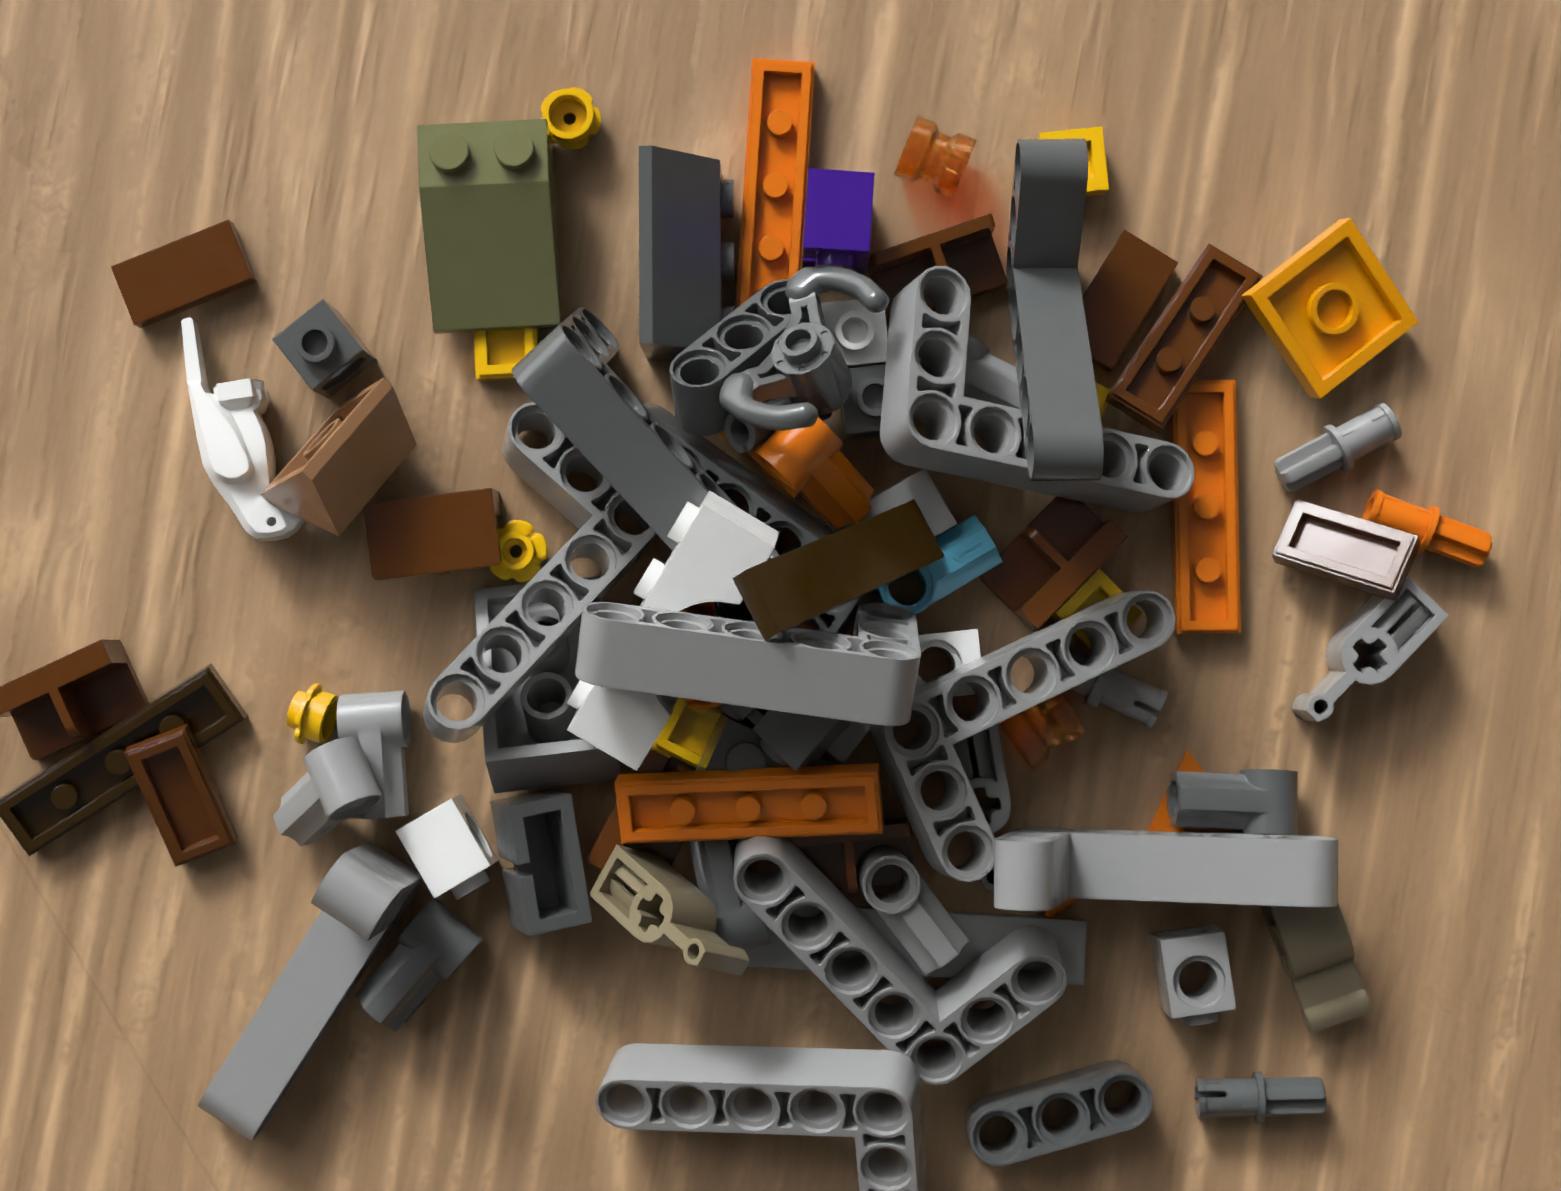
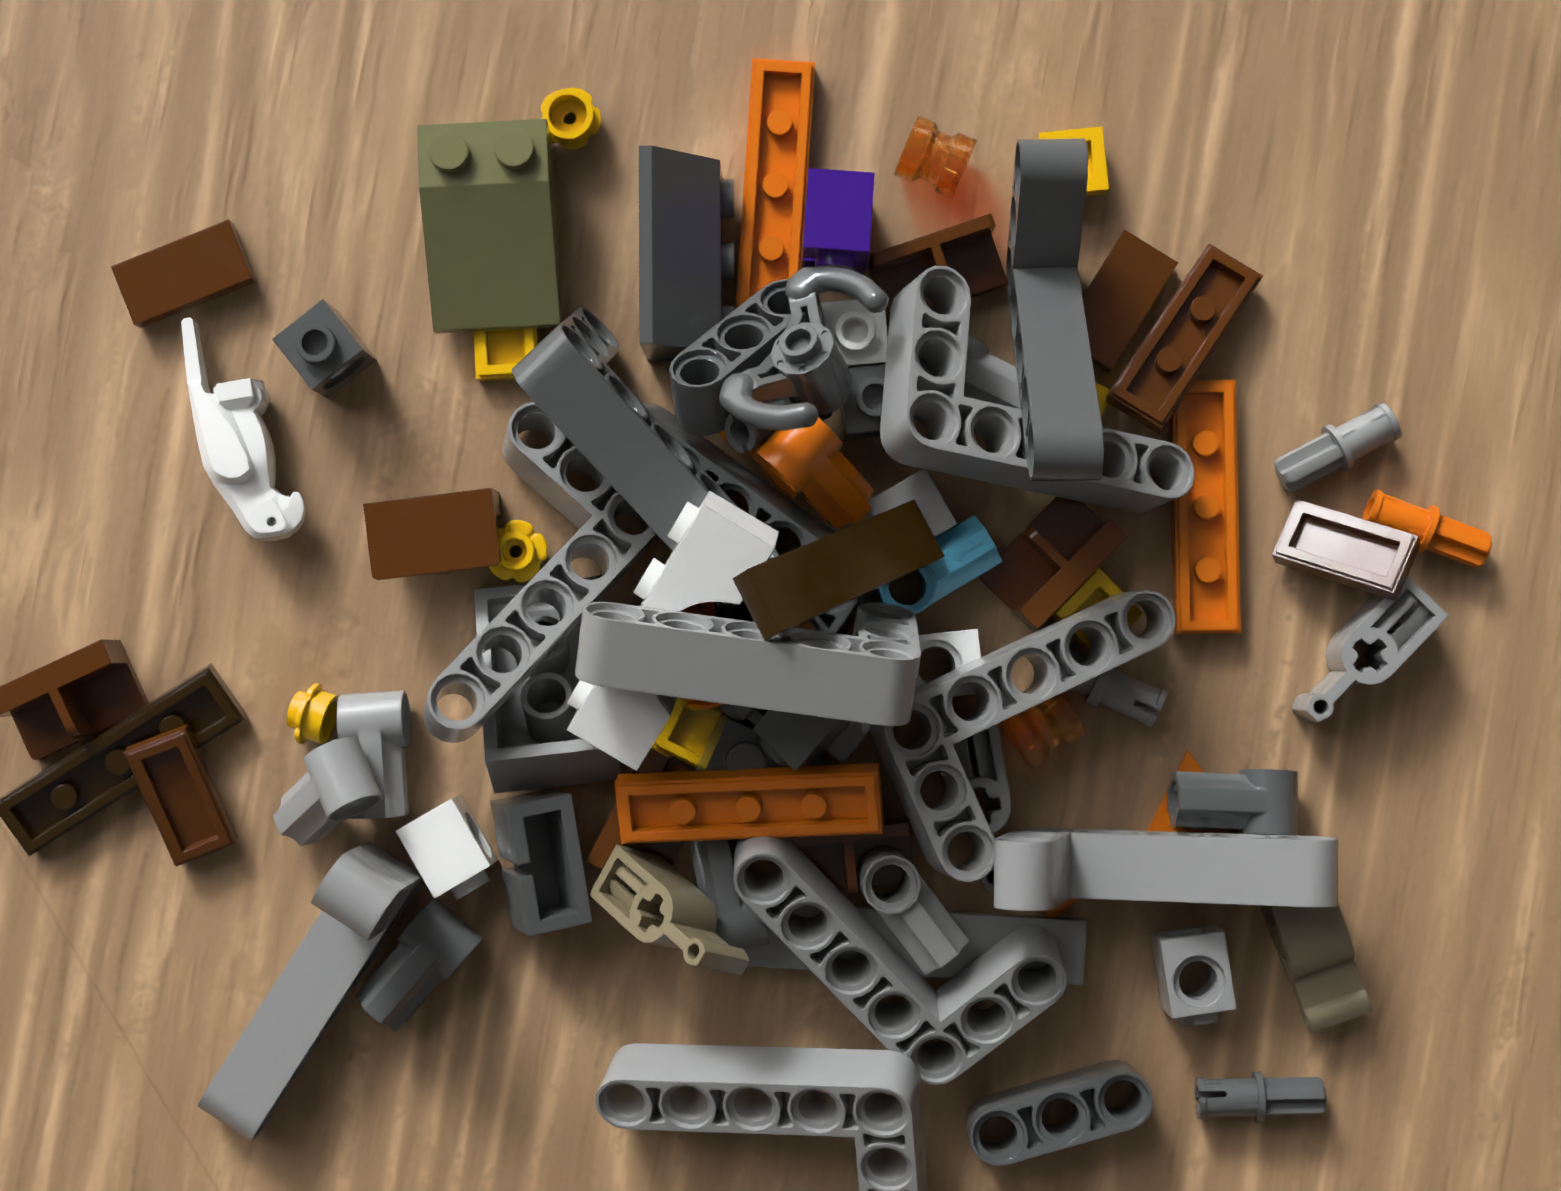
medium nougat slope [260,378,417,536] -> none
light orange plate [1241,218,1419,399] -> none

